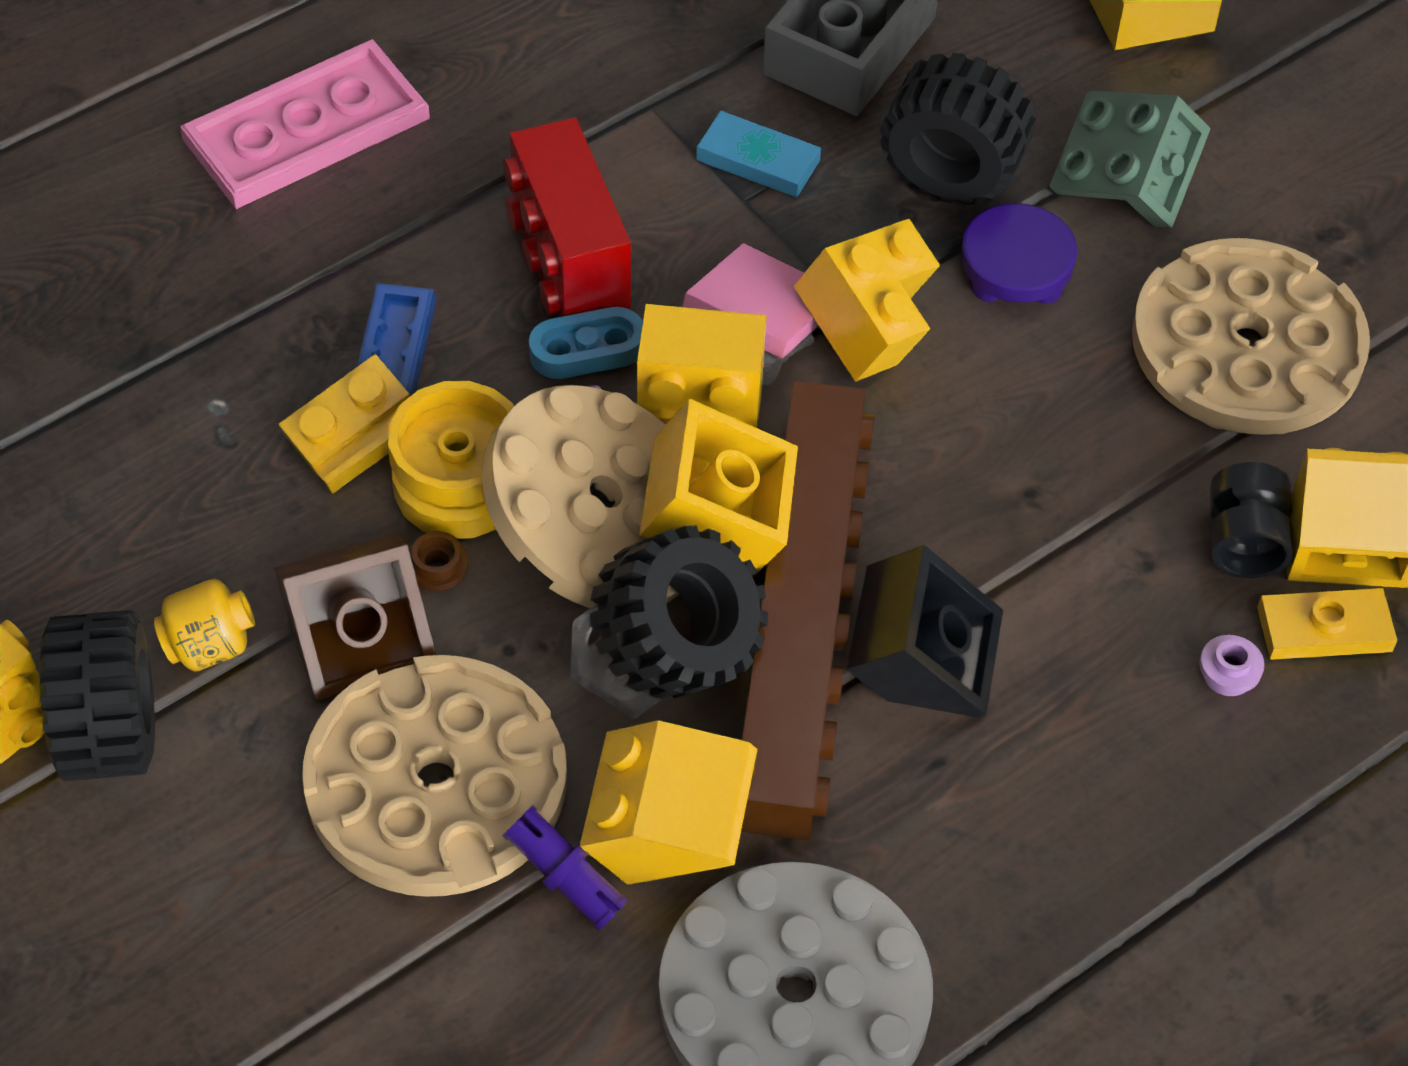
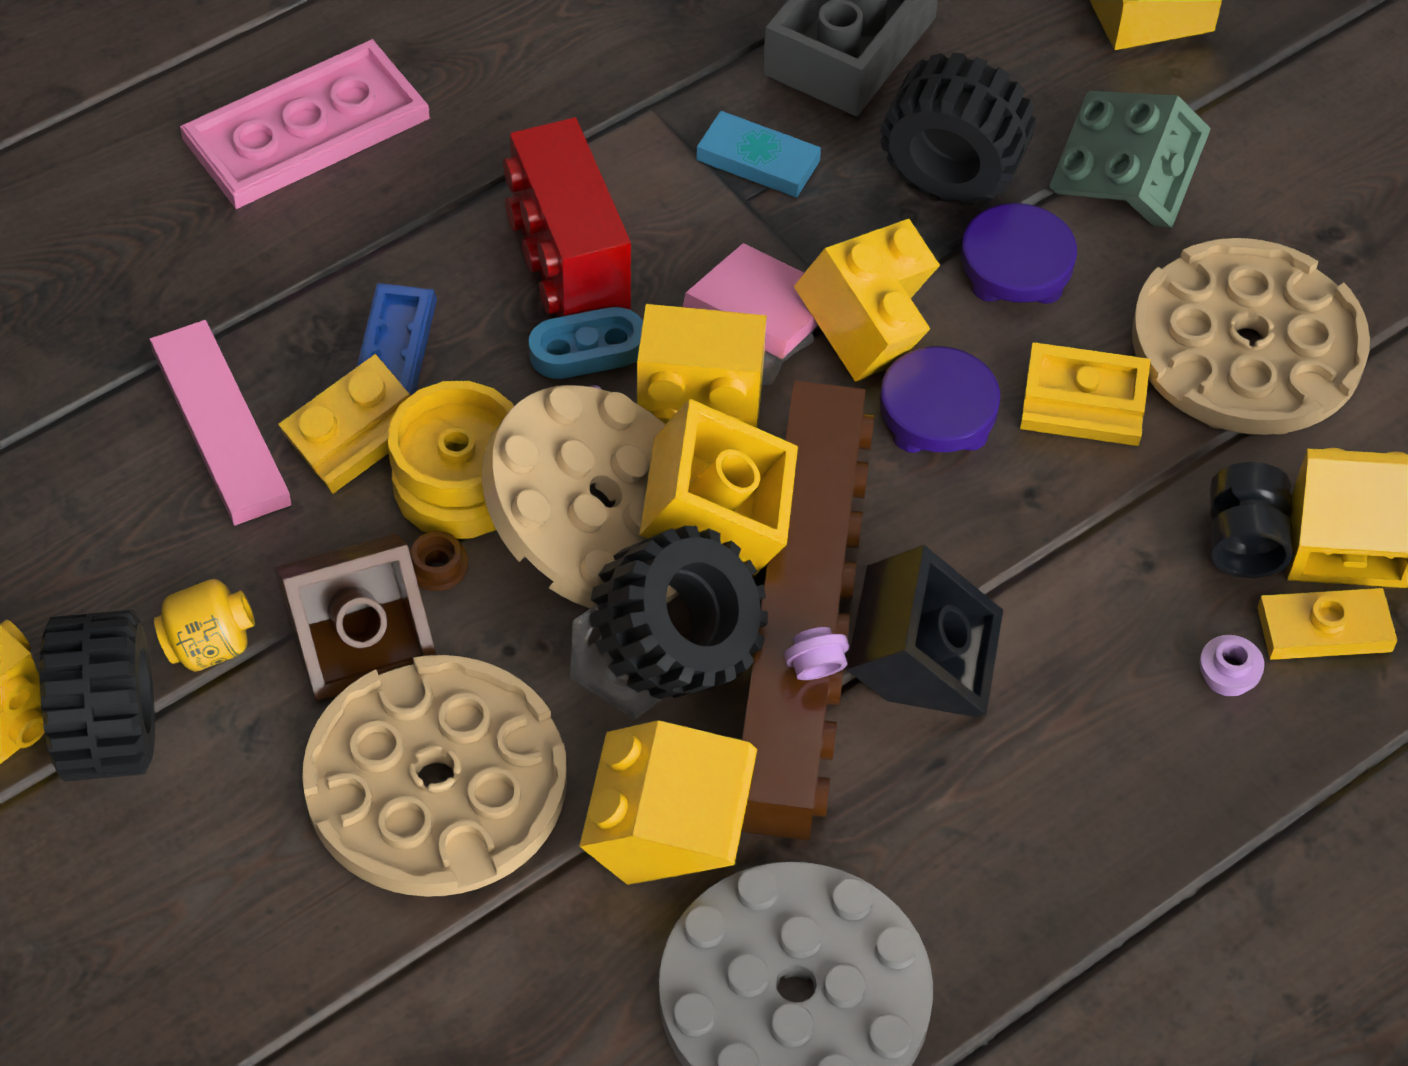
dark purple pin [503,805,629,931] -> none
none -> bright pink tile [150,320,292,526]
none -> lavender plate [784,627,849,680]
none -> dark purple tile [880,346,1000,453]
none -> yellow plate [1020,342,1151,446]

